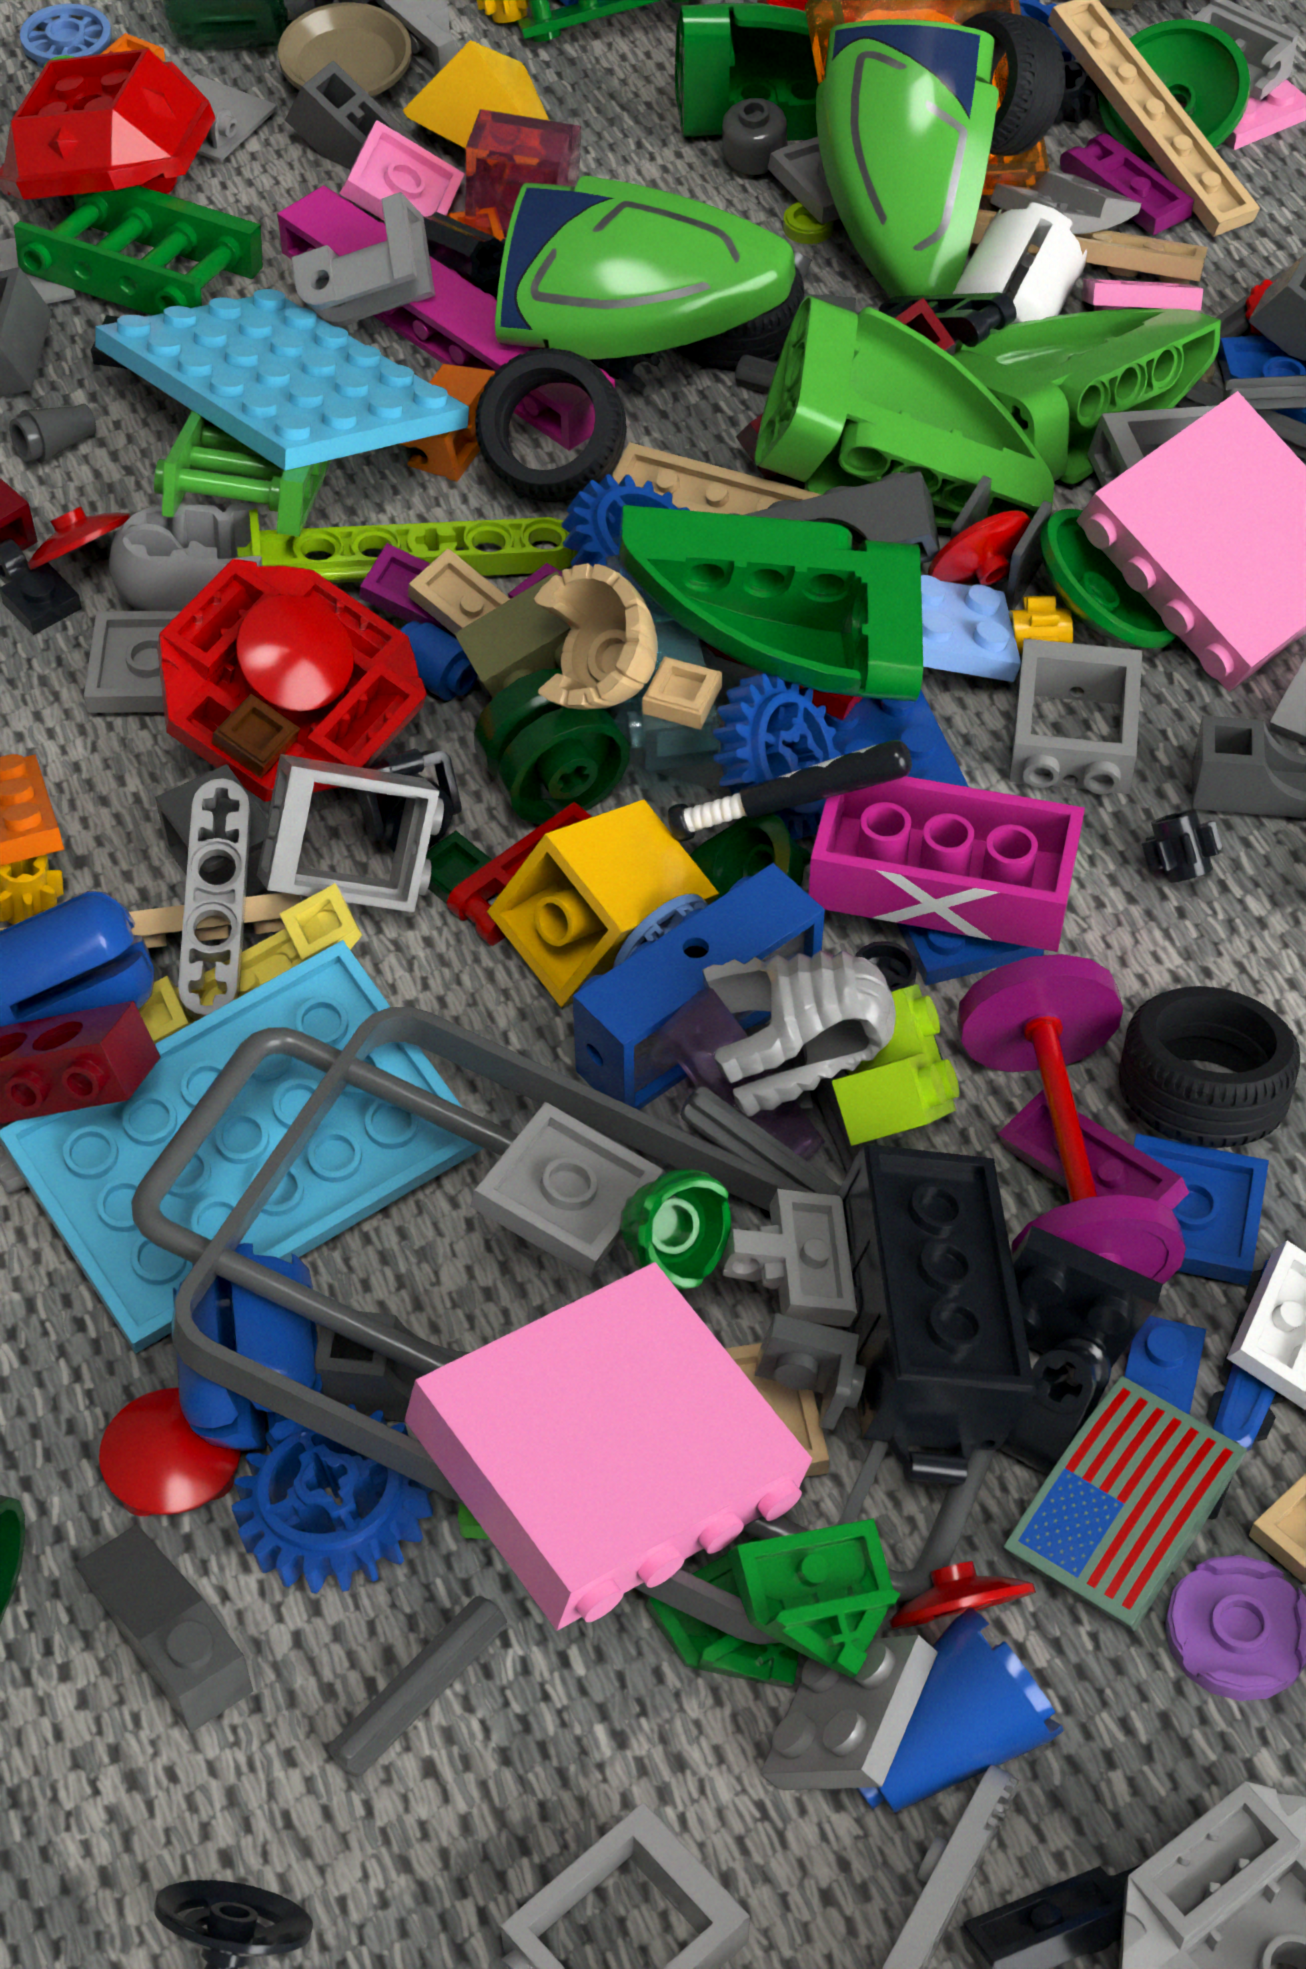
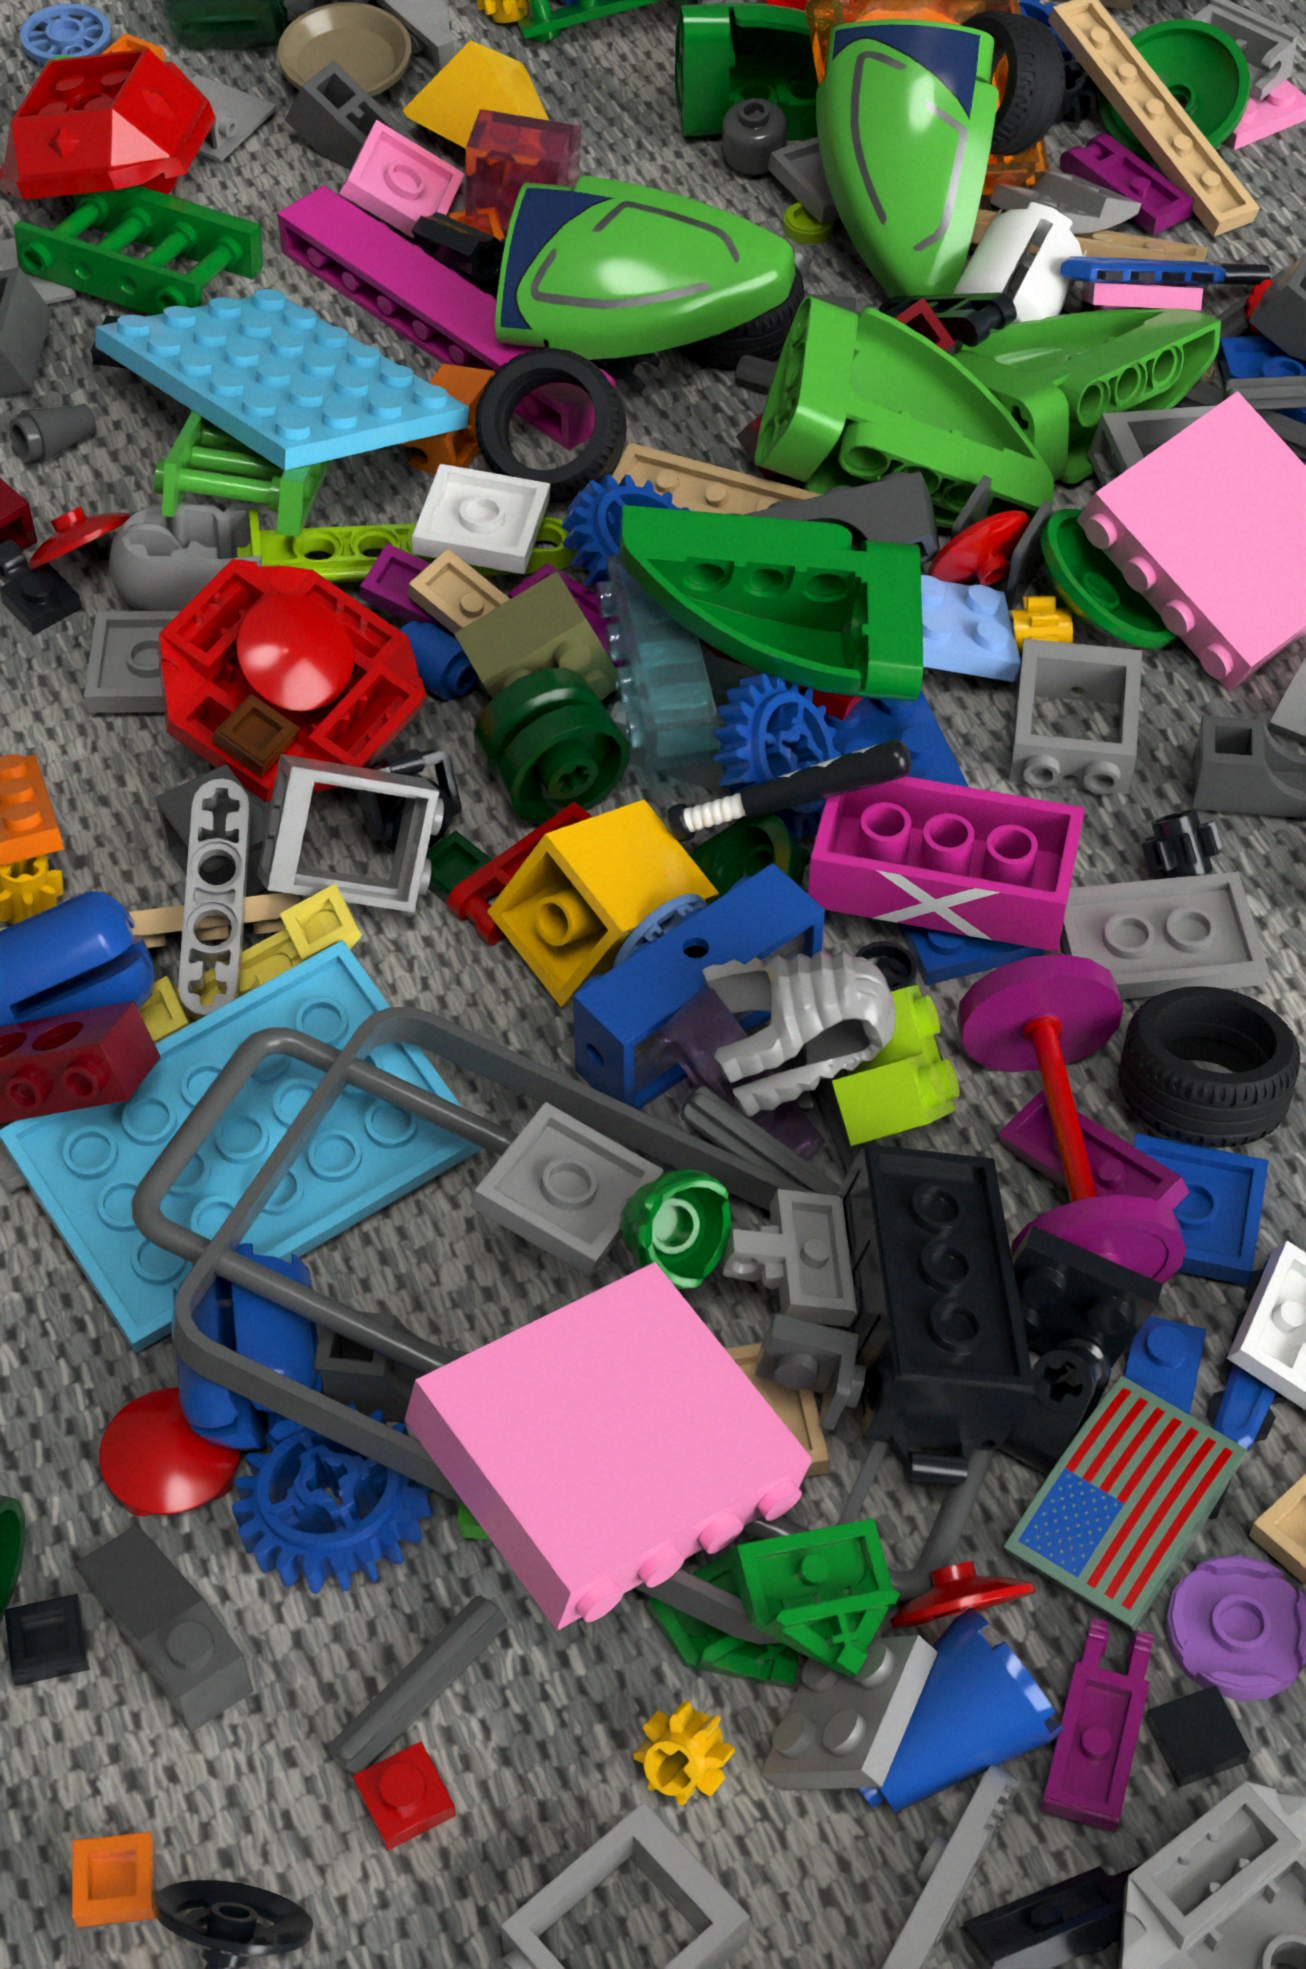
light grey piece [292,192,435,327] -> none
tan hair [534,563,658,710] -> none
tan tile [642,656,722,730] -> none
none -> black tile [4,1593,90,1686]
none -> orange plate [72,1832,156,1928]
none -> red plate [352,1741,456,1851]
none -> white plate [412,464,550,574]
none -> yellow gear [633,1701,735,1806]
none -> magenta hinge [1040,1617,1154,1833]
none -> blue sword [1060,256,1271,285]
none -> light grey plate [1061,872,1269,999]
none -> black tile [1145,1685,1251,1788]

